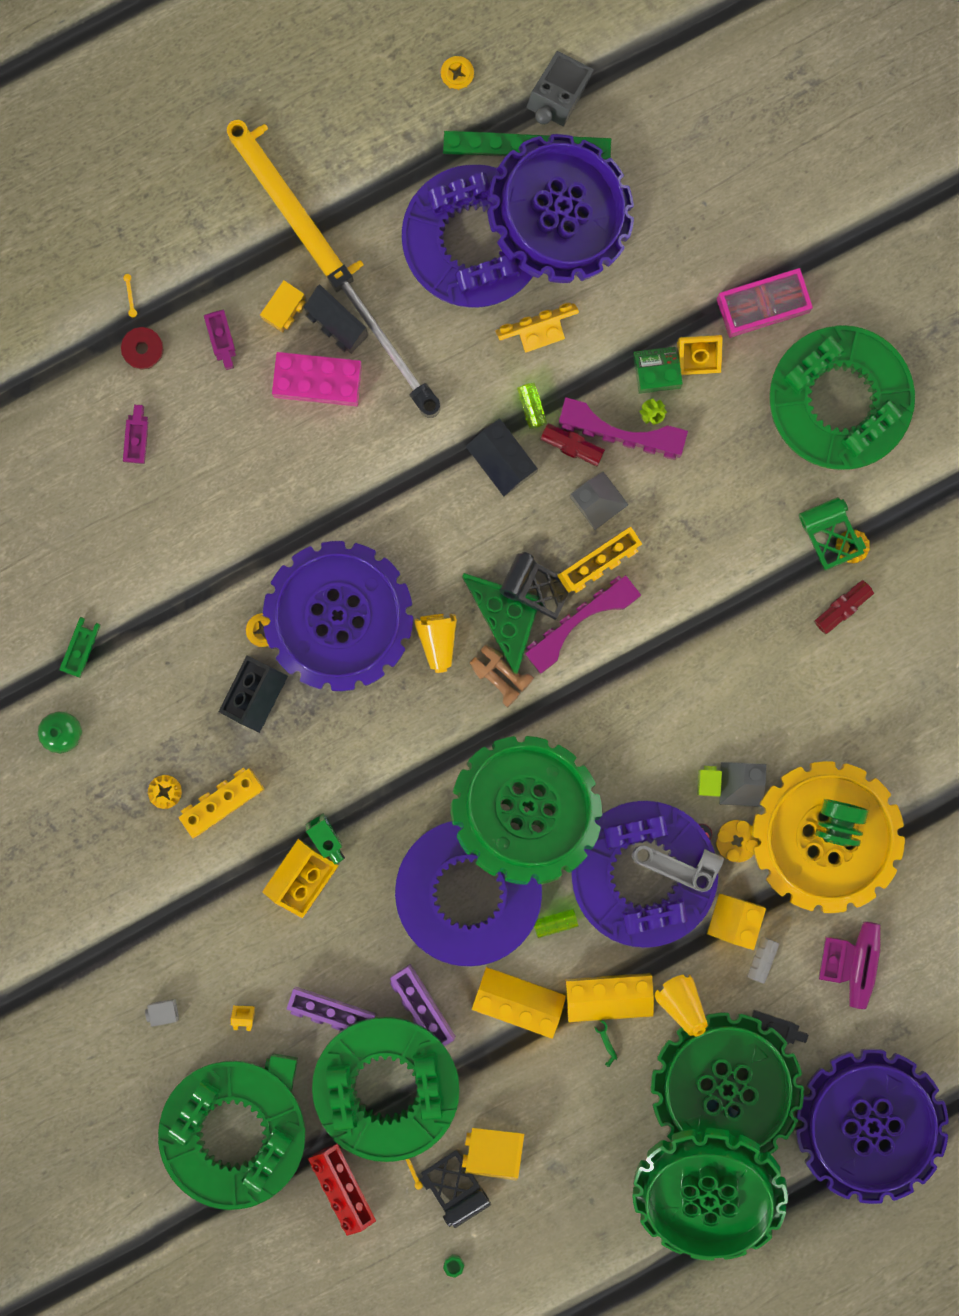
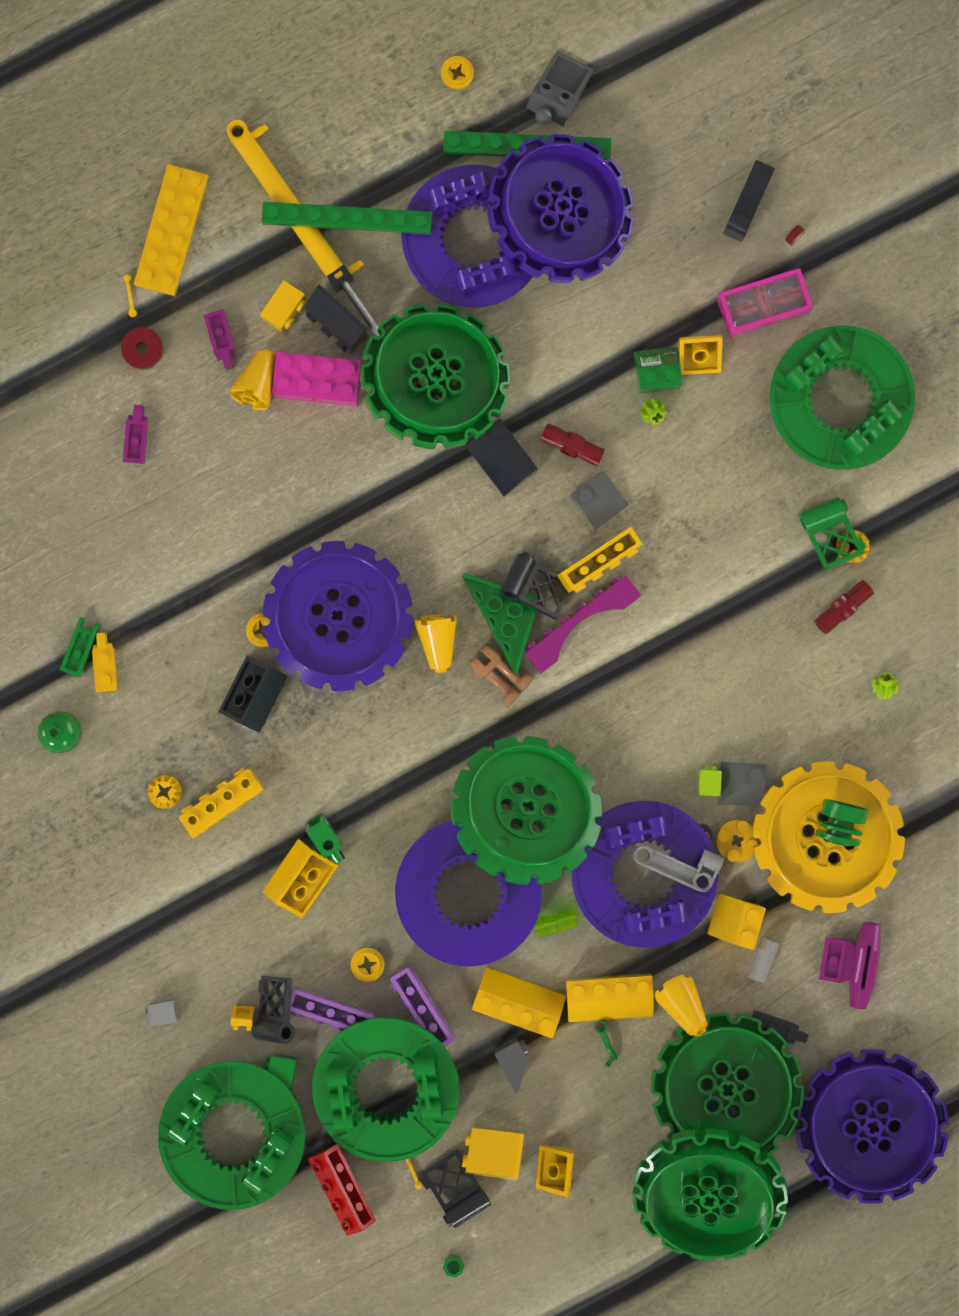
yellow bracket [495,303,579,353] -> none
clear neon green axle [517,383,547,429] -> none
magenta arch [558,397,688,460] -> none
none -> yellow hinge [92,633,118,692]
none -> yellow plate [134,164,209,297]
none -> yellow cone [229,349,276,410]
none -> black piece [251,976,295,1044]
none -> green plate [261,202,432,235]
none -> yellow gear [350,948,385,982]
none -> green piece [360,304,511,449]
none -> dark grey slope [494,1036,529,1092]
none -> yellow slope [536,1145,574,1197]
none -> black beam [723,160,775,242]
none -> dark red tile [785,225,805,246]
none -> lime gear [872,673,899,699]

